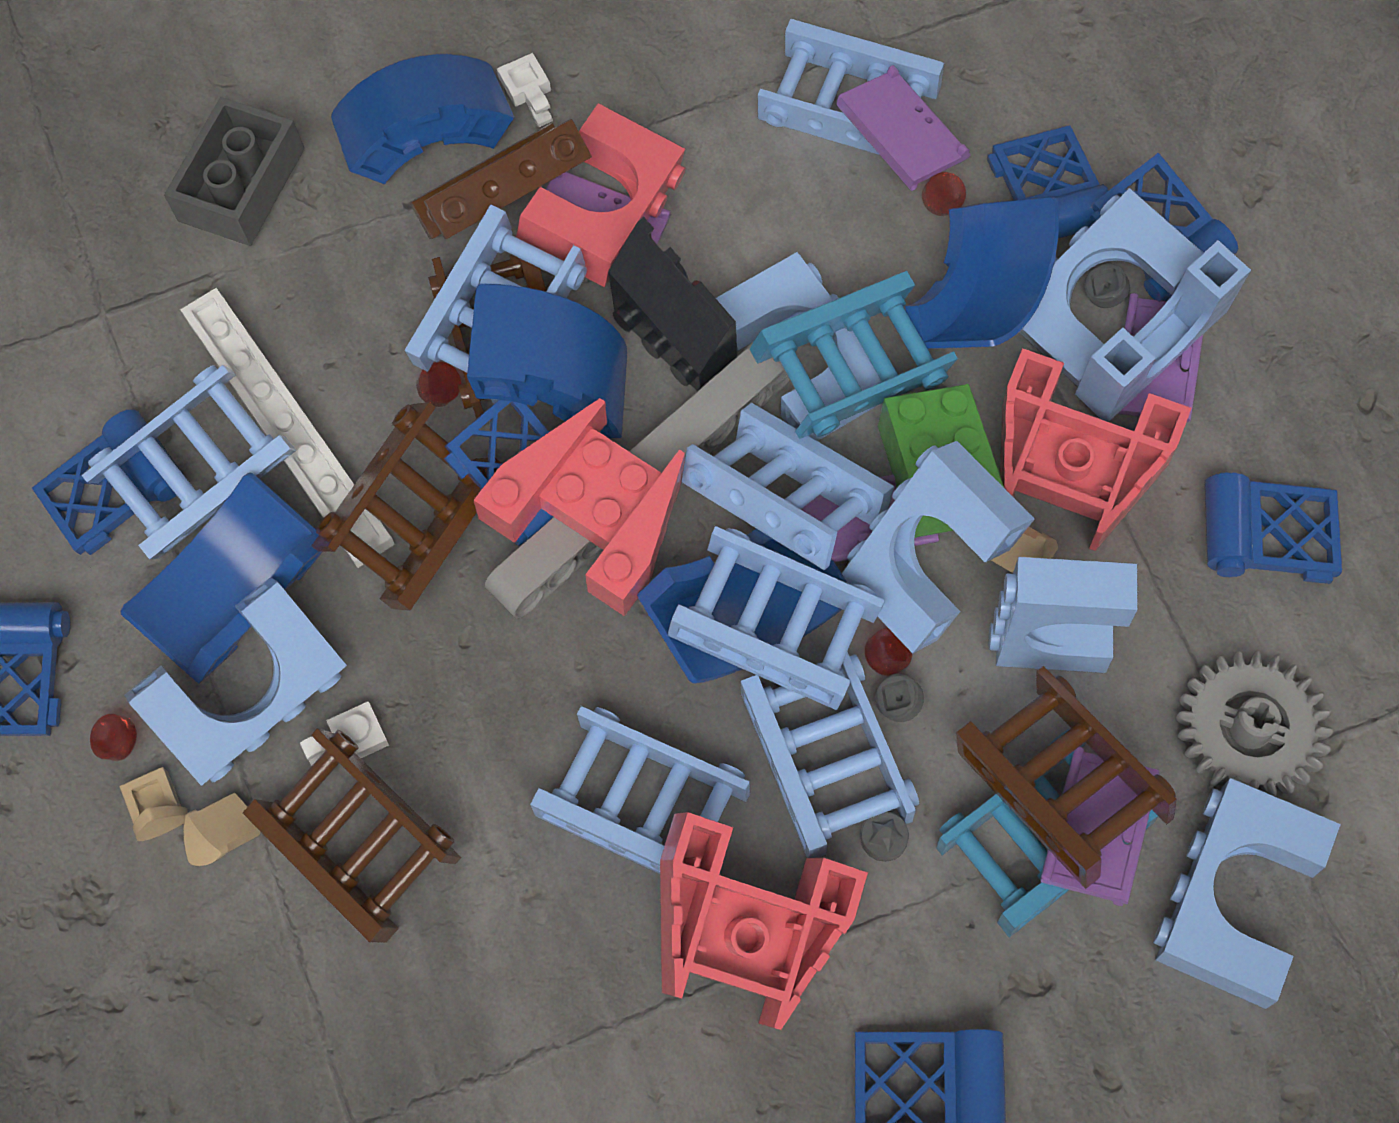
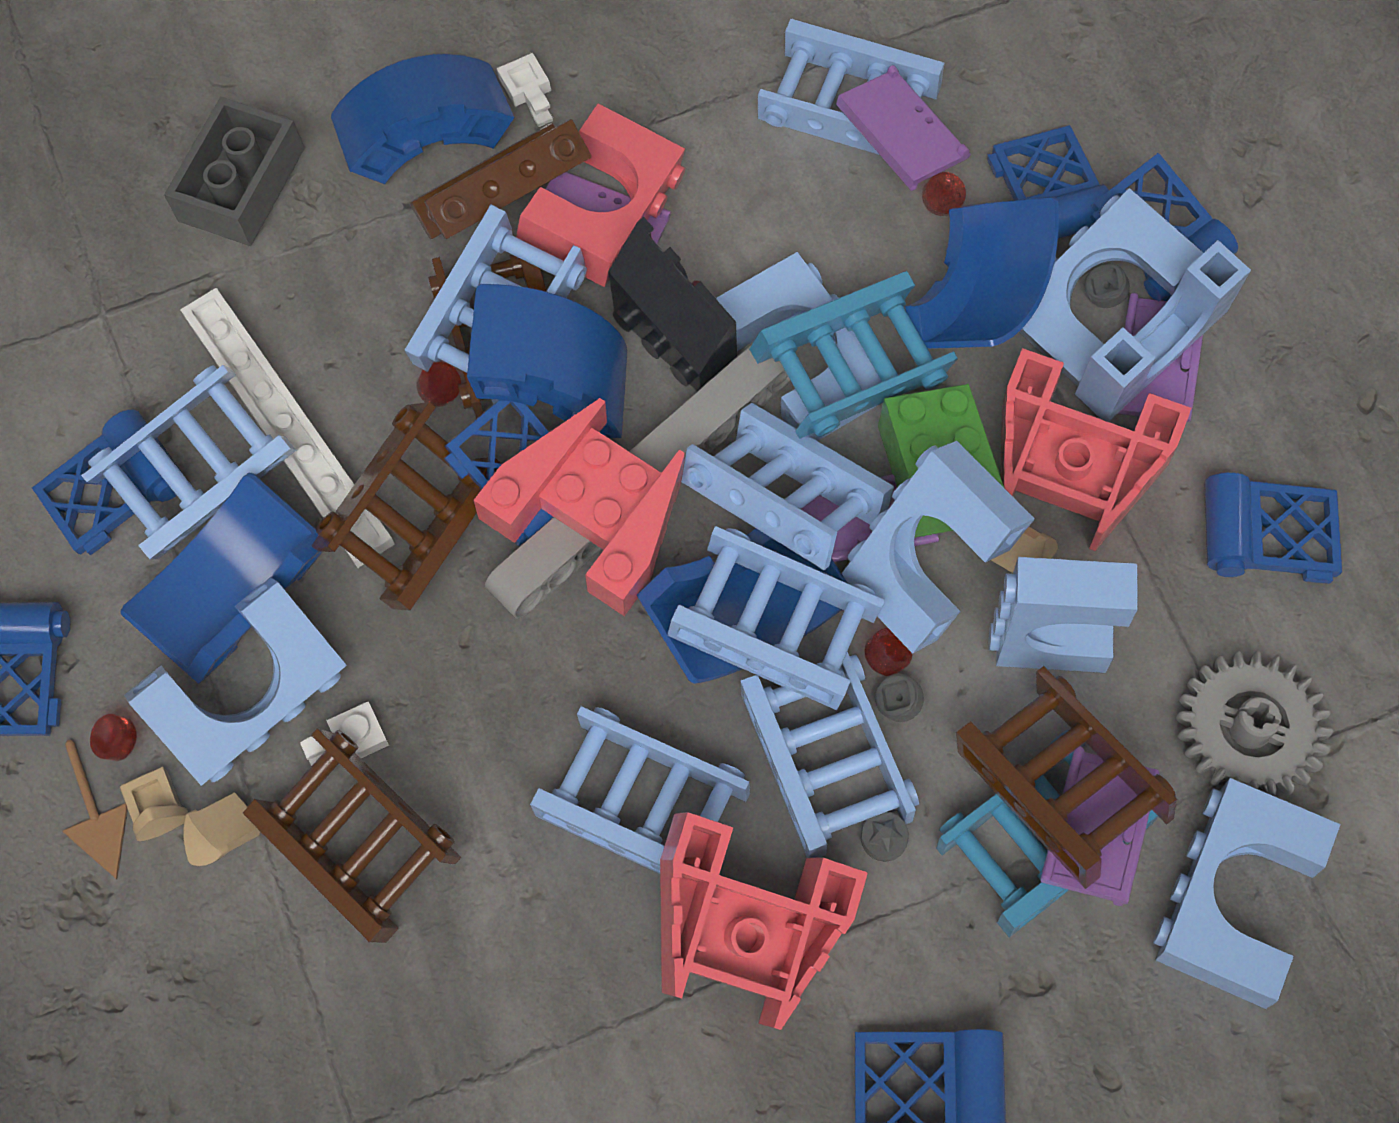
none -> medium nougat piece [62,740,128,879]

